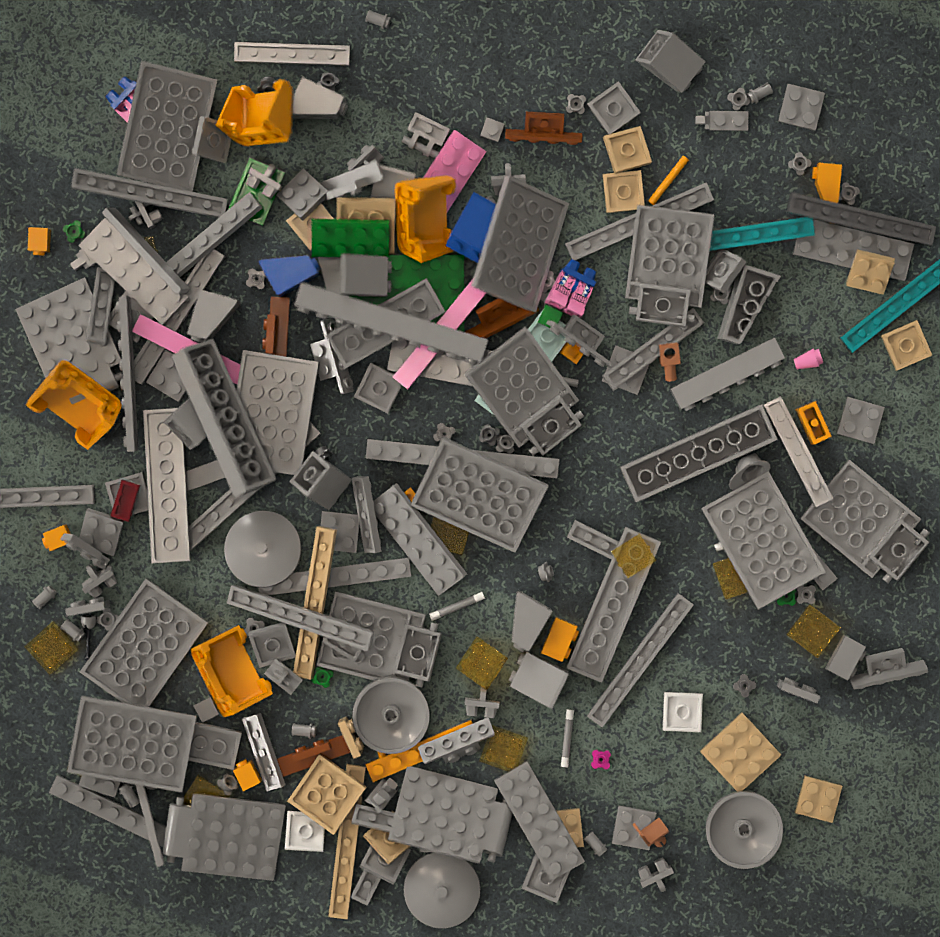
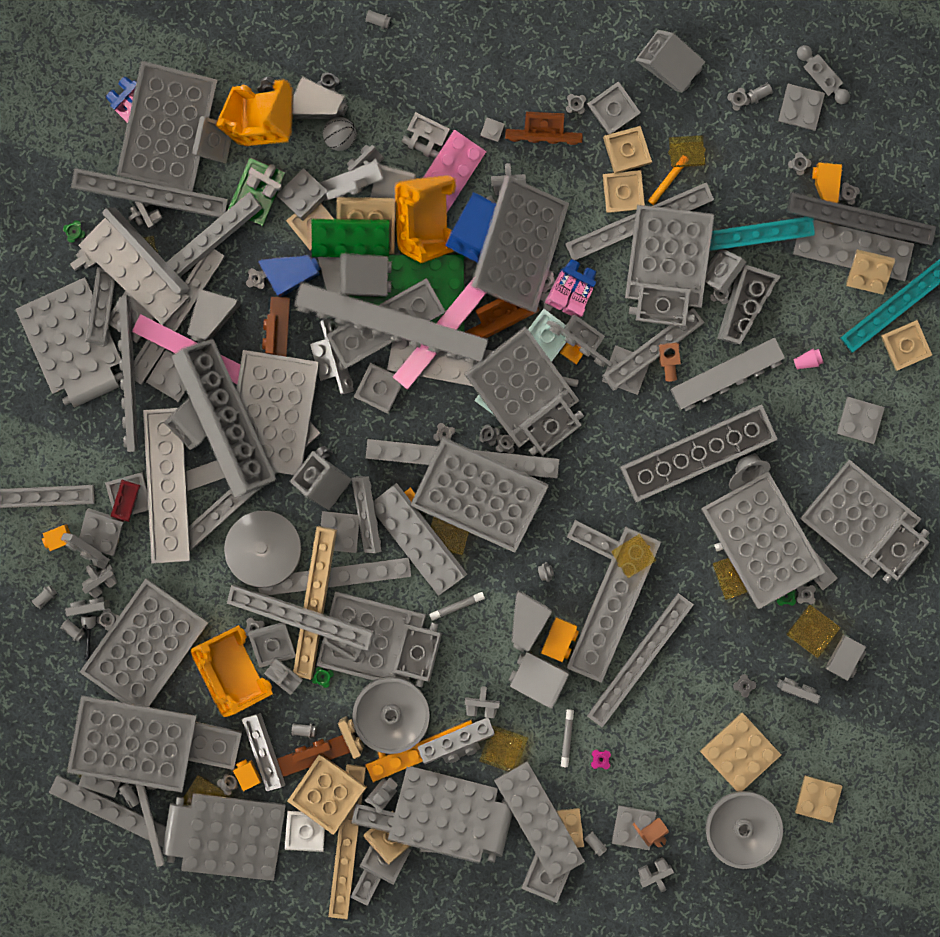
clear yellow plate [24,621,79,675] -> none
light orange windscreen [26,360,122,450] -> none
light orange brick [28,227,51,256] -> none
light grey tile [194,697,220,723] -> none
light grey plate [234,42,350,66] -> none
light grey dish [404,852,480,928] -> none
clear yellow plate [456,636,508,690] -> none
green tile [537,305,563,328] -> none
white plate [663,692,703,732] -> none
light grey hinge [695,111,748,131] -> none
light grey plate [763,396,833,508] -> none
light orange brick [795,401,832,445] -> none
light grey bracket [849,648,928,689] -> none
none -> light grey piece [323,117,357,151]
none -> clear yellow piece [668,135,706,167]
none -> light grey plate [797,45,850,104]

